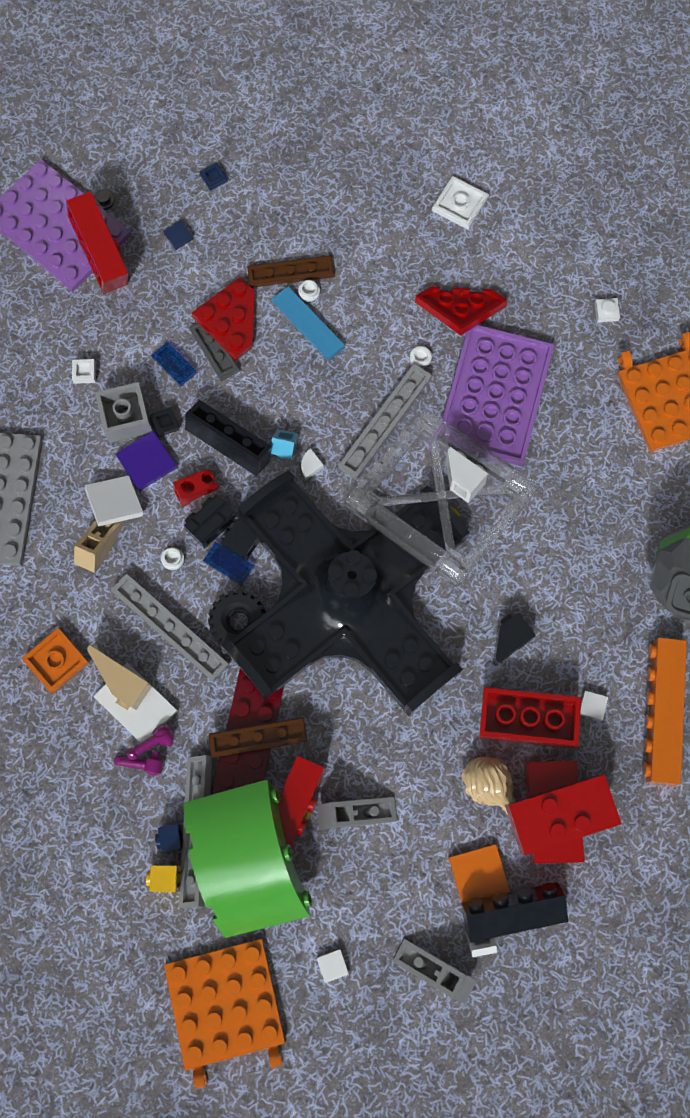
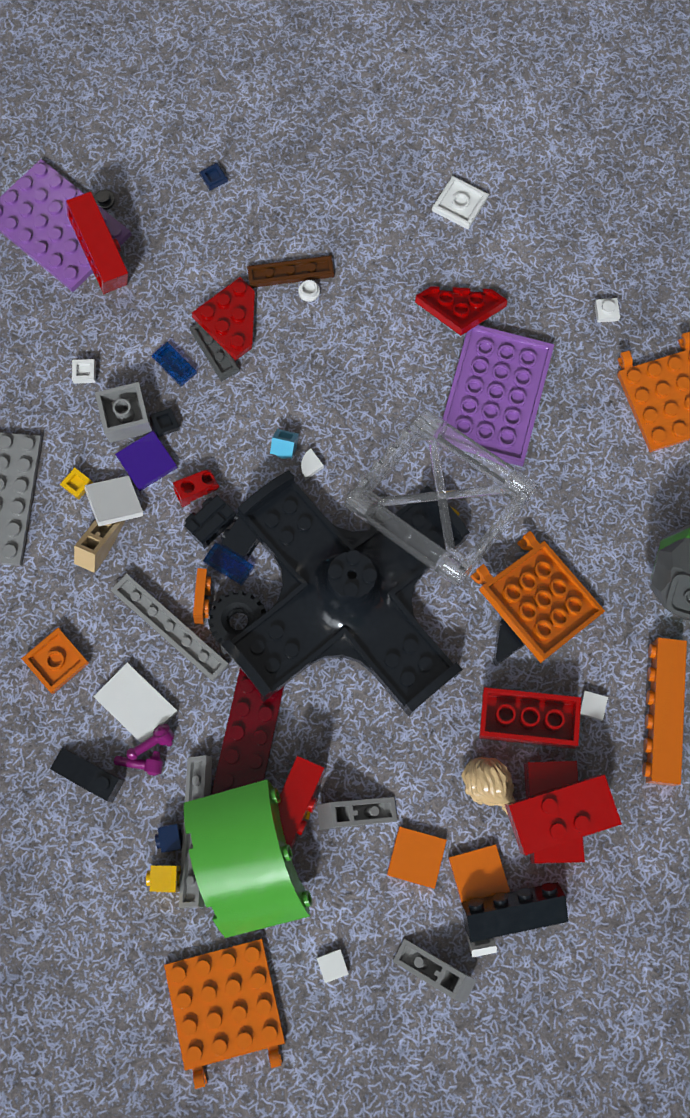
tan slope [87,645,152,710] -> none
white plate [161,547,184,570] -> none
dark blue tile [163,221,193,250] -> none
black brick [185,400,272,476] -> none
reddish brown tile [208,717,308,758] -> none
dark azure tile [272,286,345,361] -> none
light grey plate [338,364,432,480] -> none
white tile [410,346,432,369] -> none
white slope [446,447,488,503] -> none
none -> black slope [50,748,124,803]
none -> yellow plate [60,467,93,500]
none -> orange plate [193,568,212,624]
none -> orange tile [387,826,447,889]
none -> orange plate [470,531,605,663]

